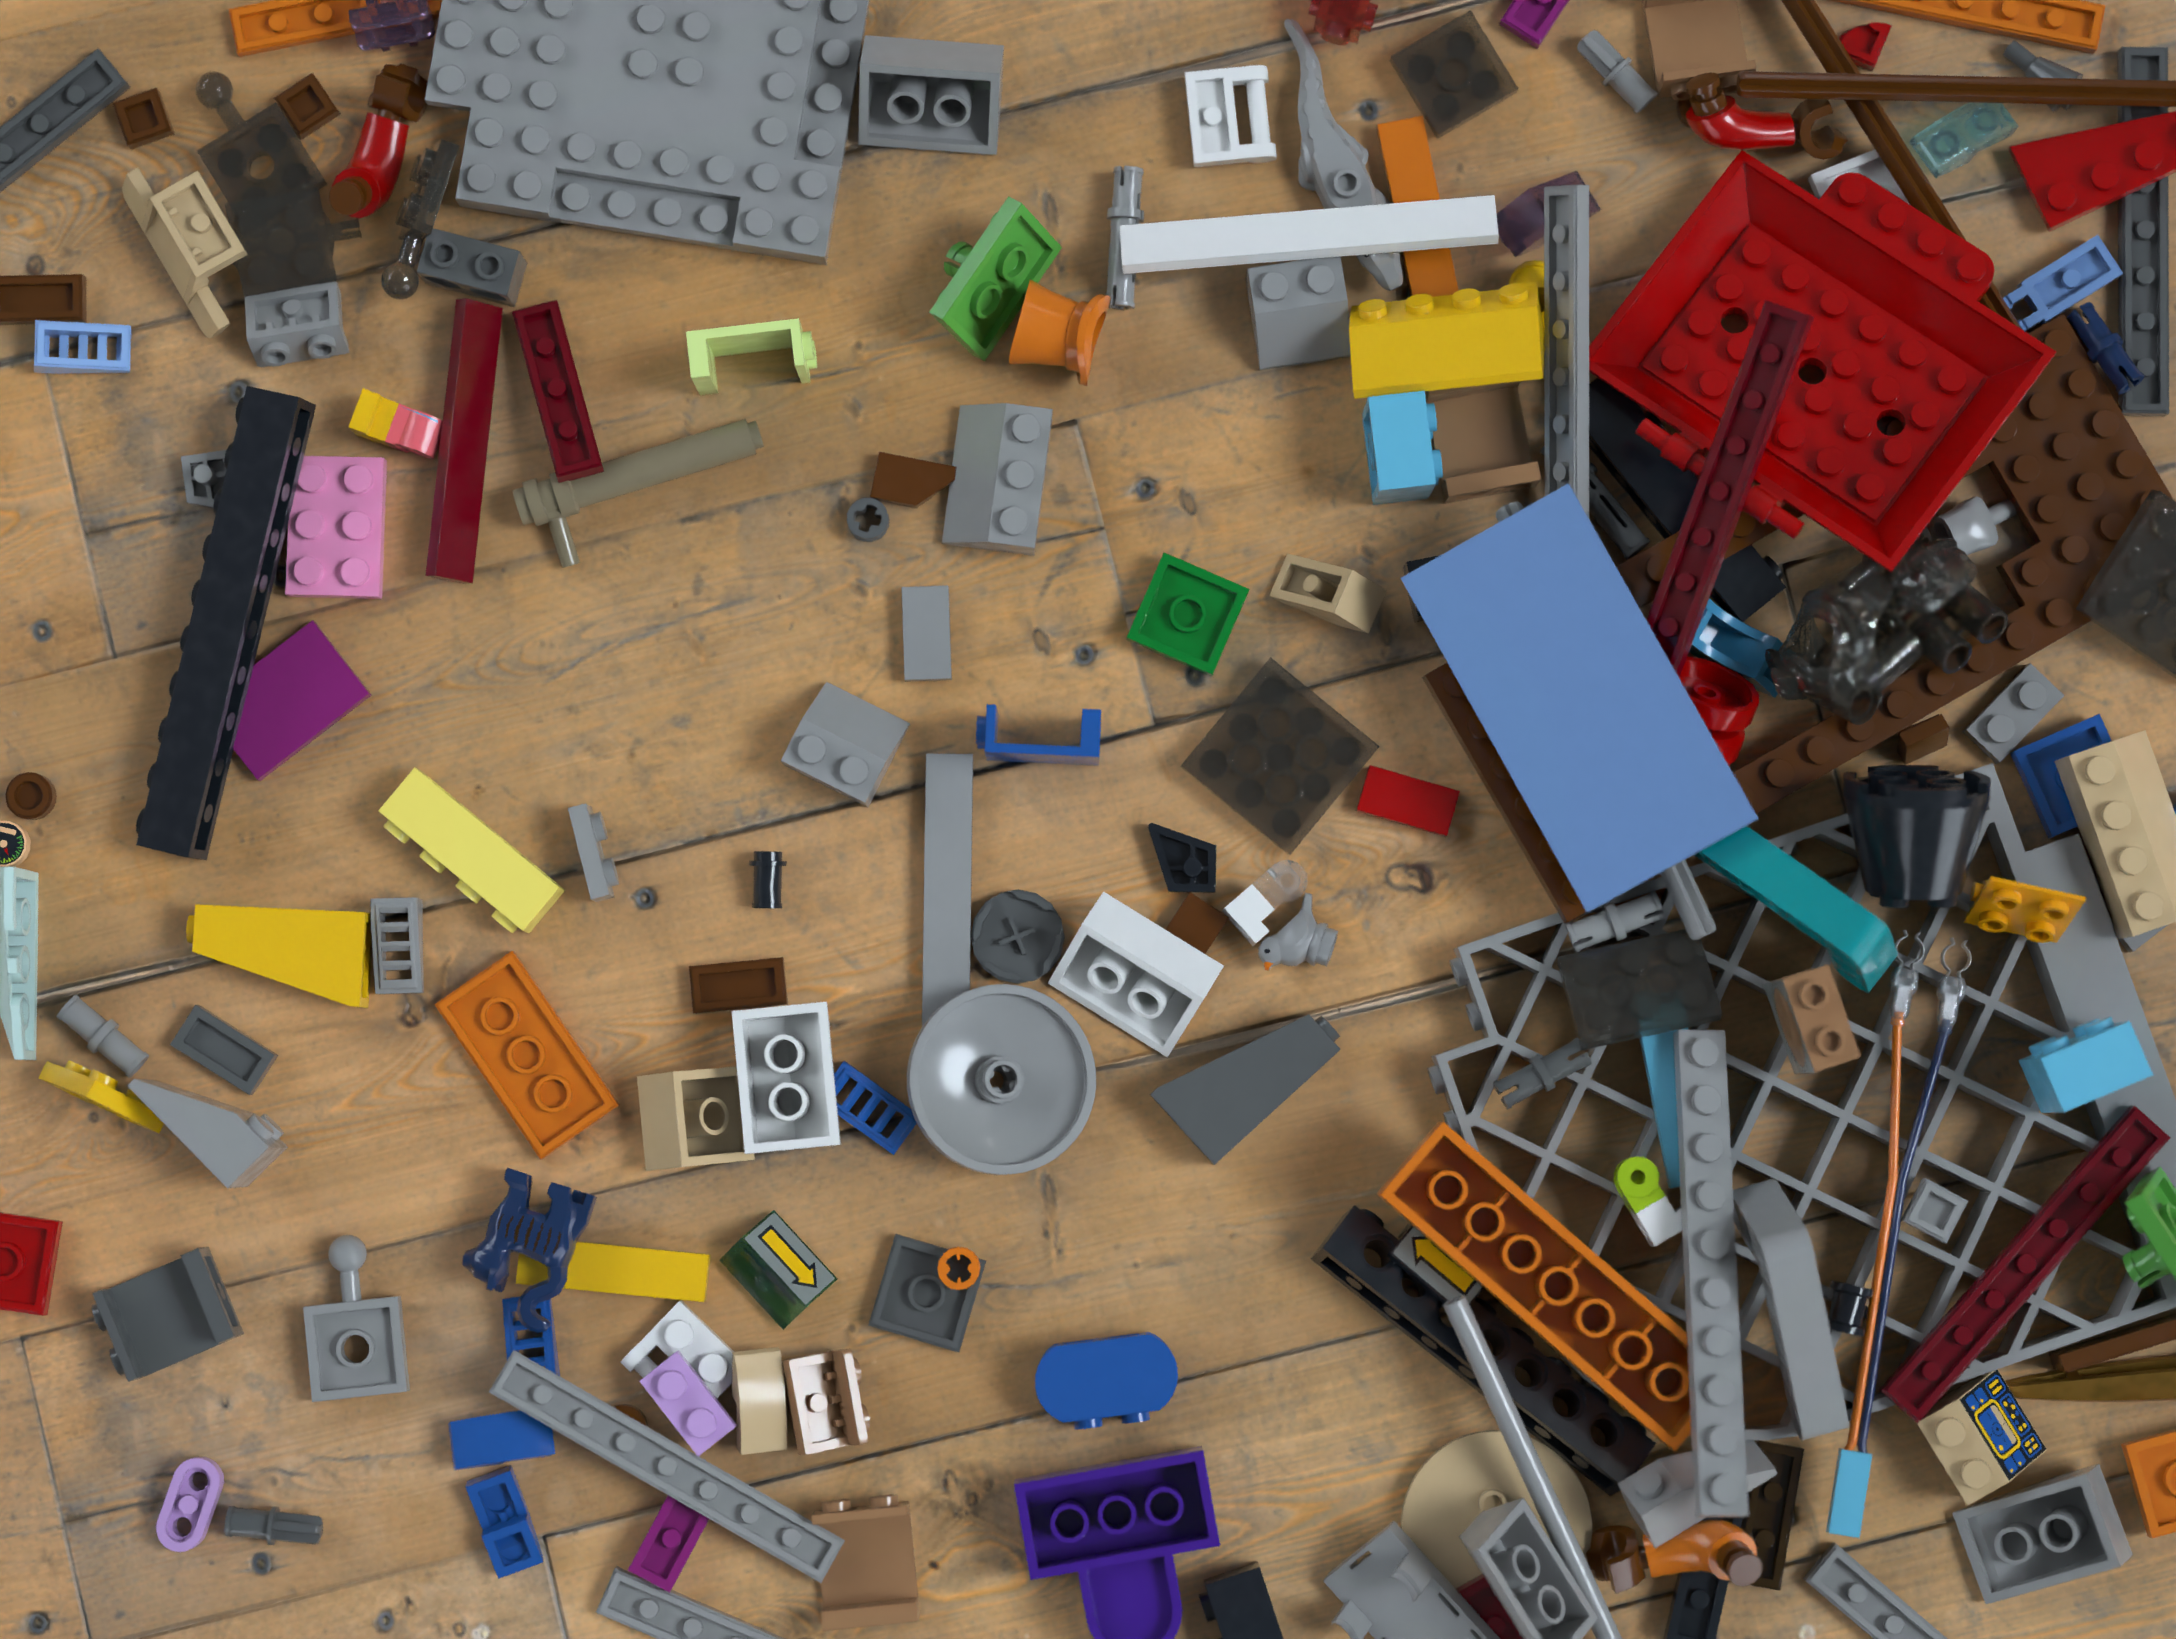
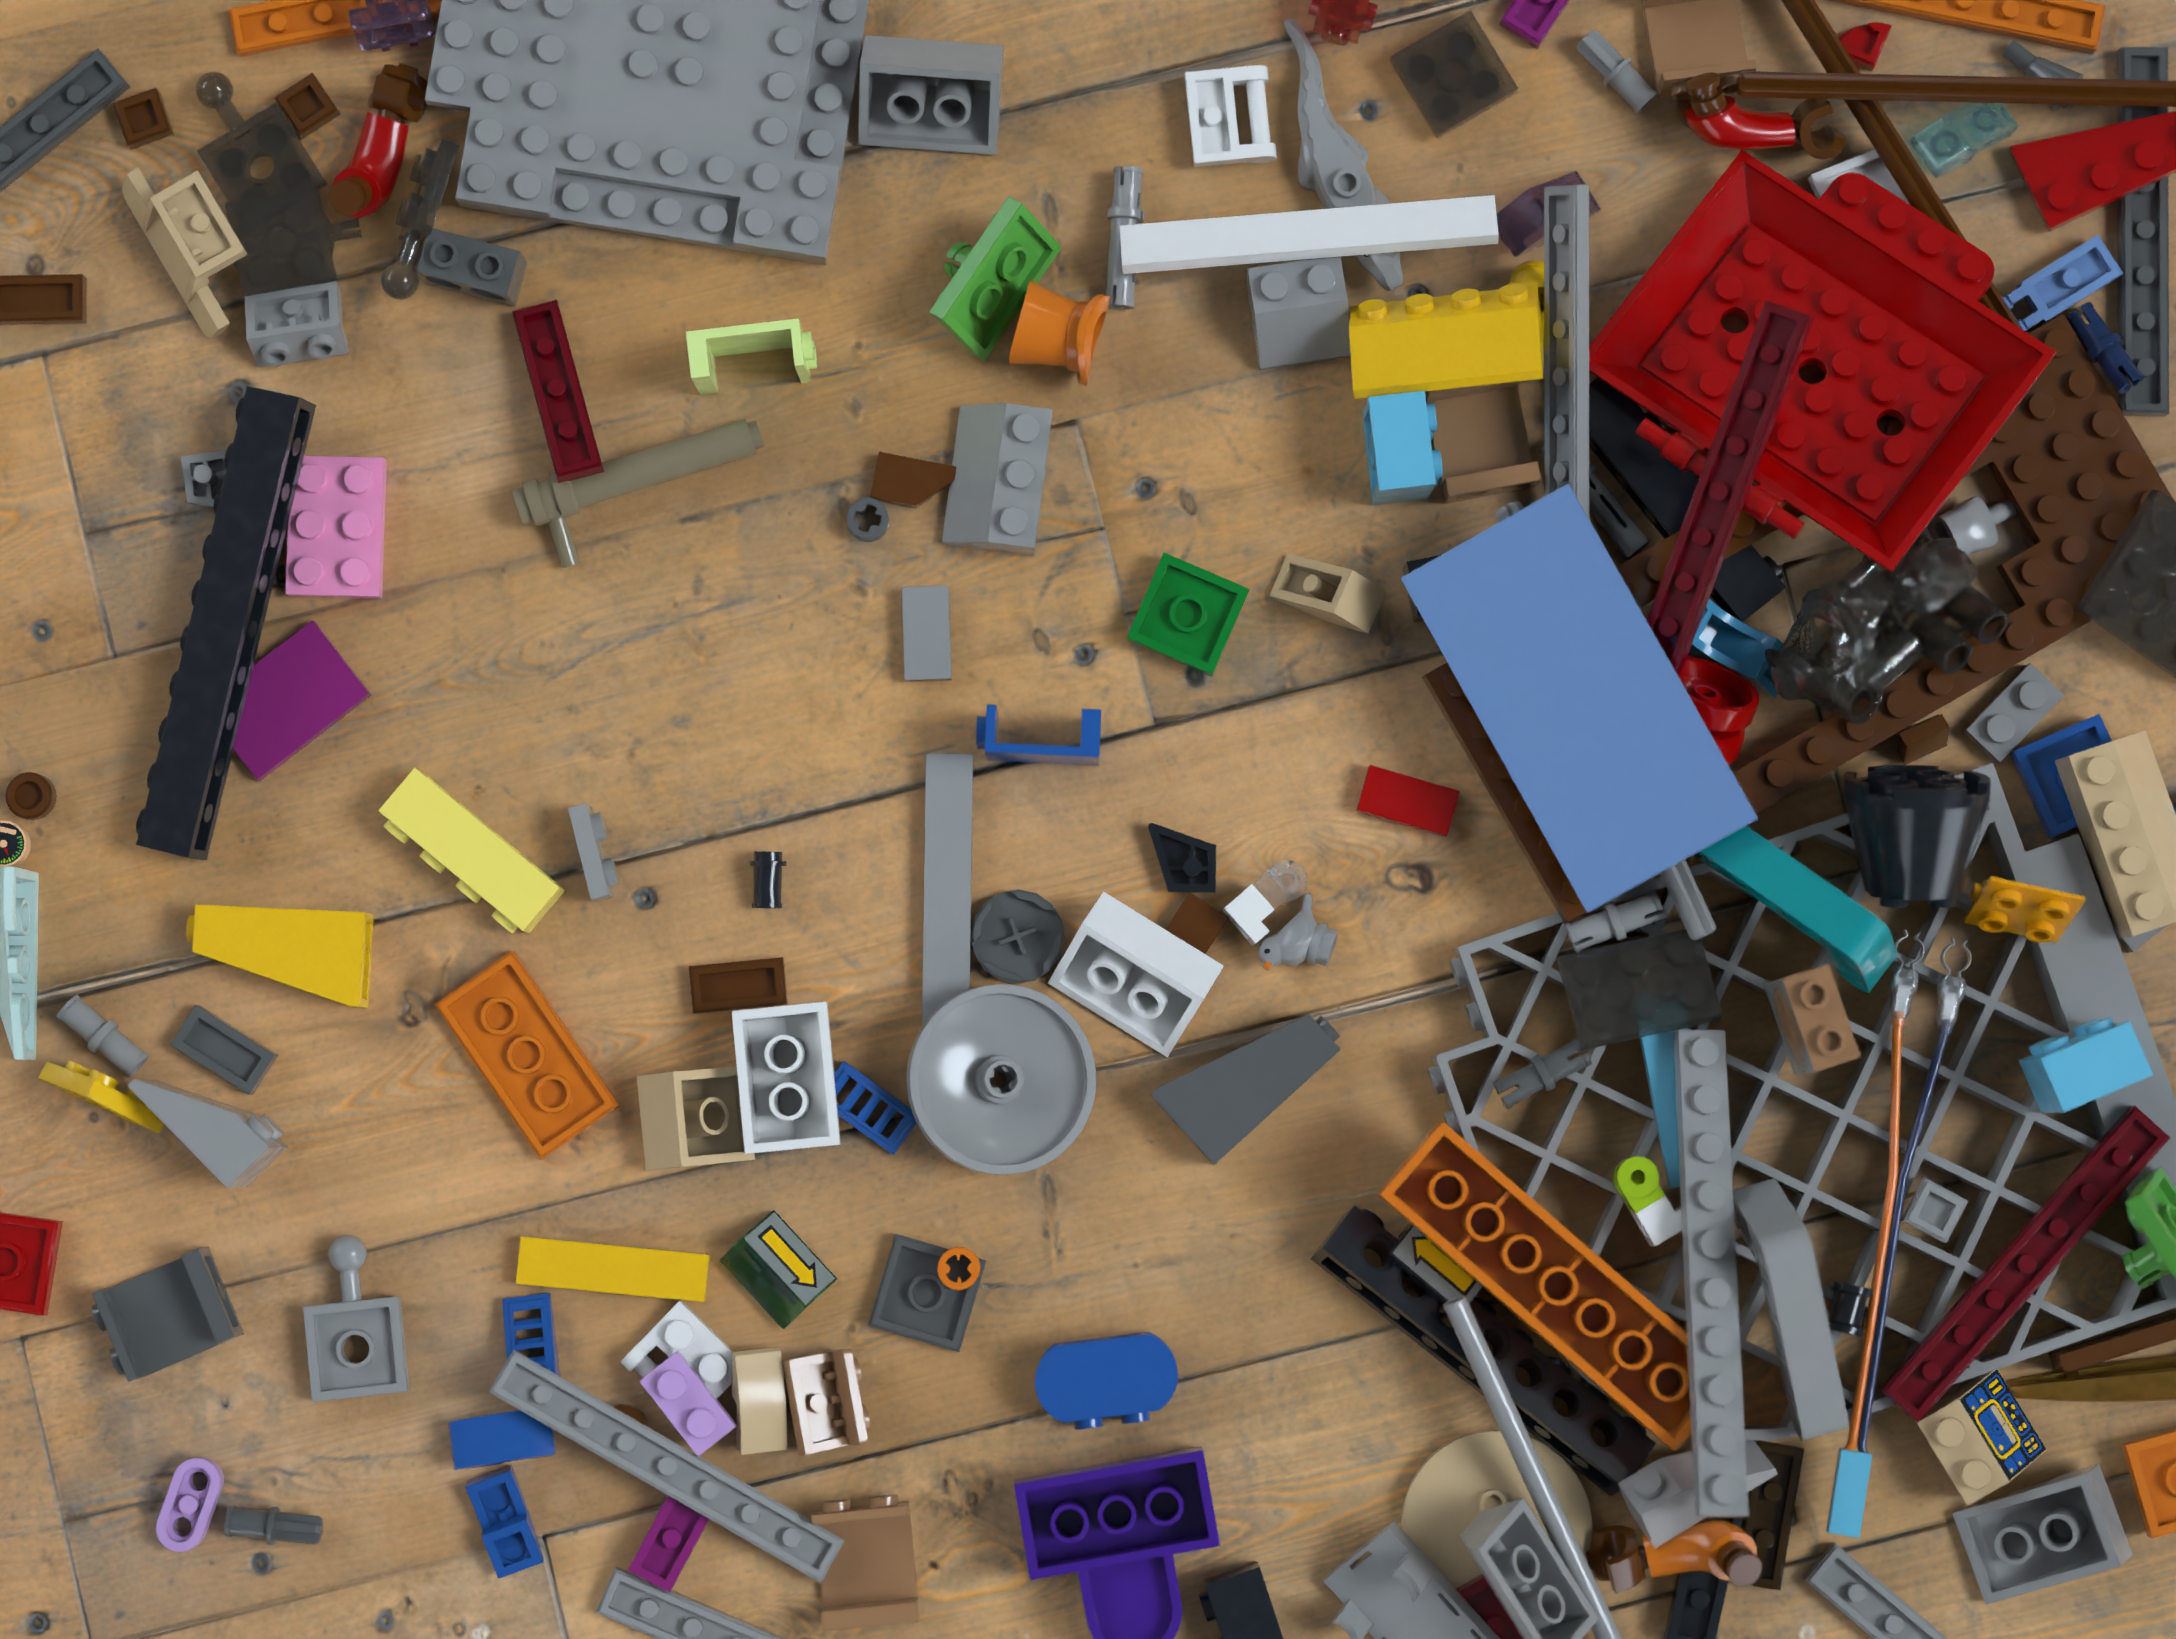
light blue slope [34,320,131,374] -> none
leg [348,388,442,459] -> none
light grey slope [370,898,424,994] -> none
dark red tile [425,298,503,584] -> none
dark blue animal [462,1168,597,1333] -> none
light grey slope [781,682,910,807] -> none
clear smoke plate [1181,657,1380,856] -> none
orange tile [1376,116,1459,297] -> none

